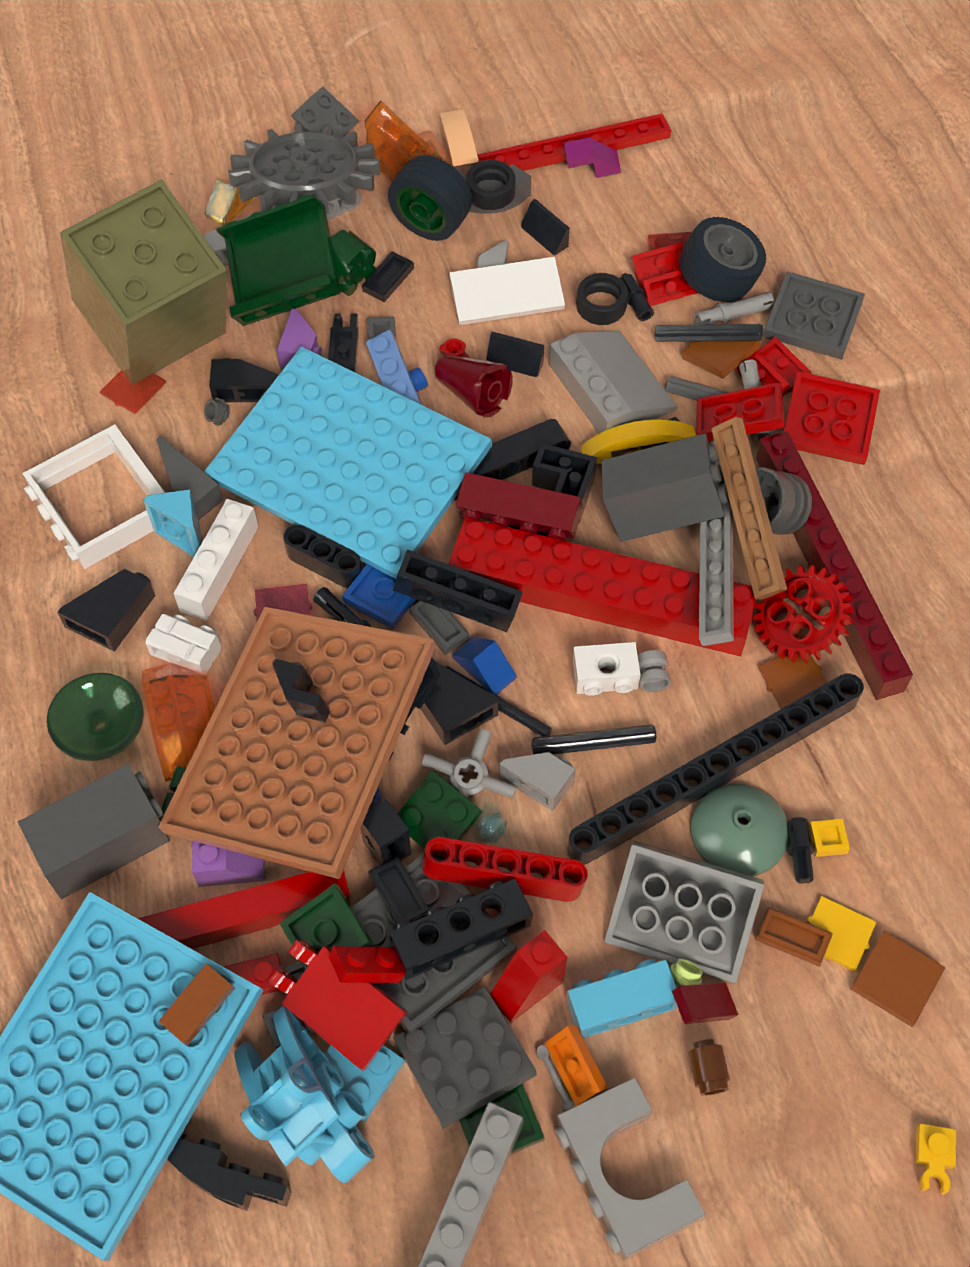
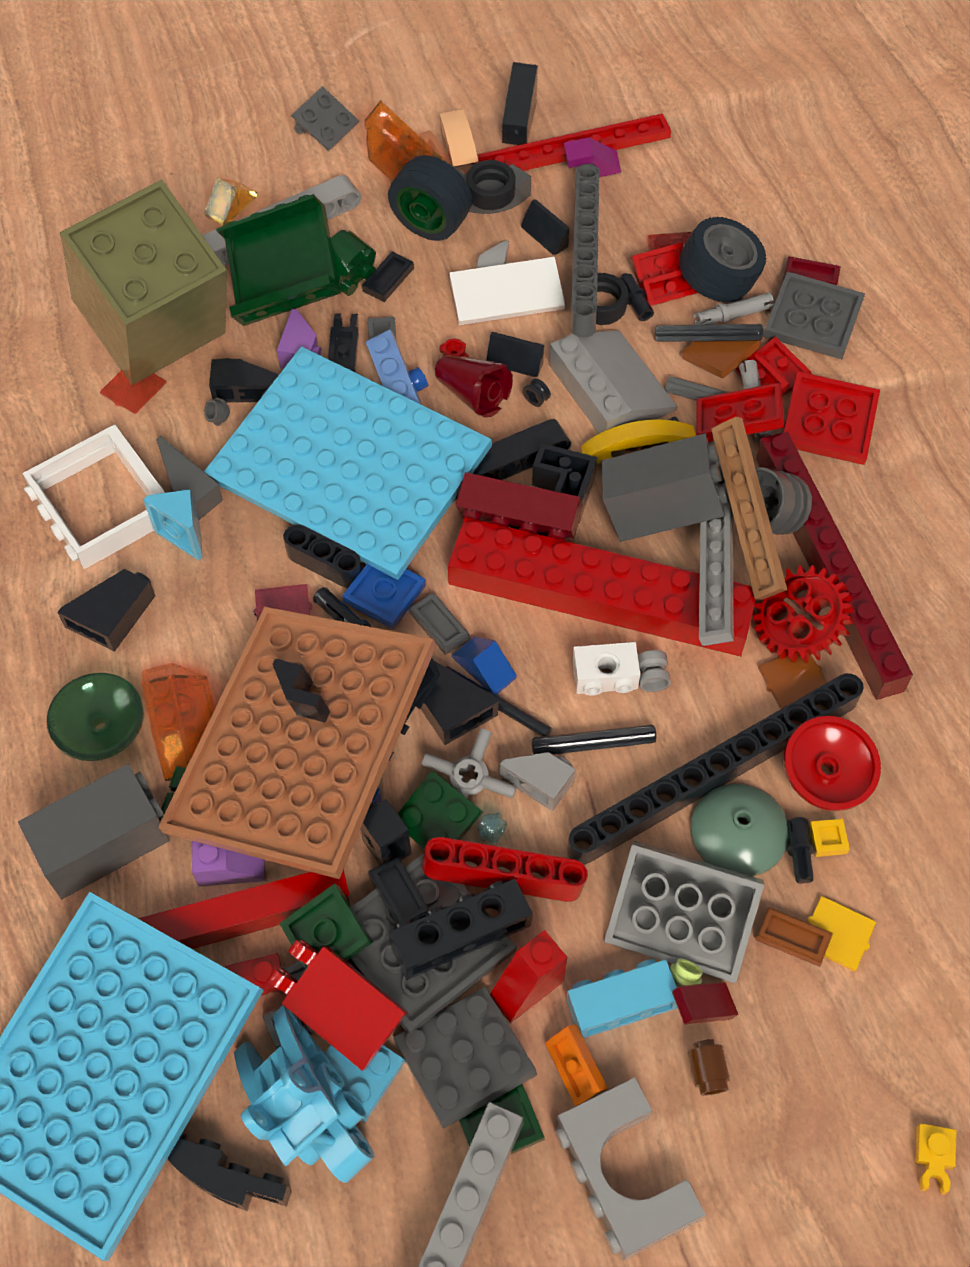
white brick [145,614,221,677] -> none
dark orange tile [159,963,236,1046] -> none
white brick [173,499,258,621] -> none
dark grey gear [228,124,380,214] -> none
red plate [328,946,406,983] -> none
black brick [393,549,523,632] -> none
light grey hinge [536,1045,575,1112] -> none
dark orange tile [850,931,946,1027] -> none
none -> black slope [502,62,538,145]
none -> black bush [523,378,551,407]
none -> dark grey beam [571,164,599,338]
none -> dark red tile [783,256,841,285]
none -> red dish [784,716,881,811]

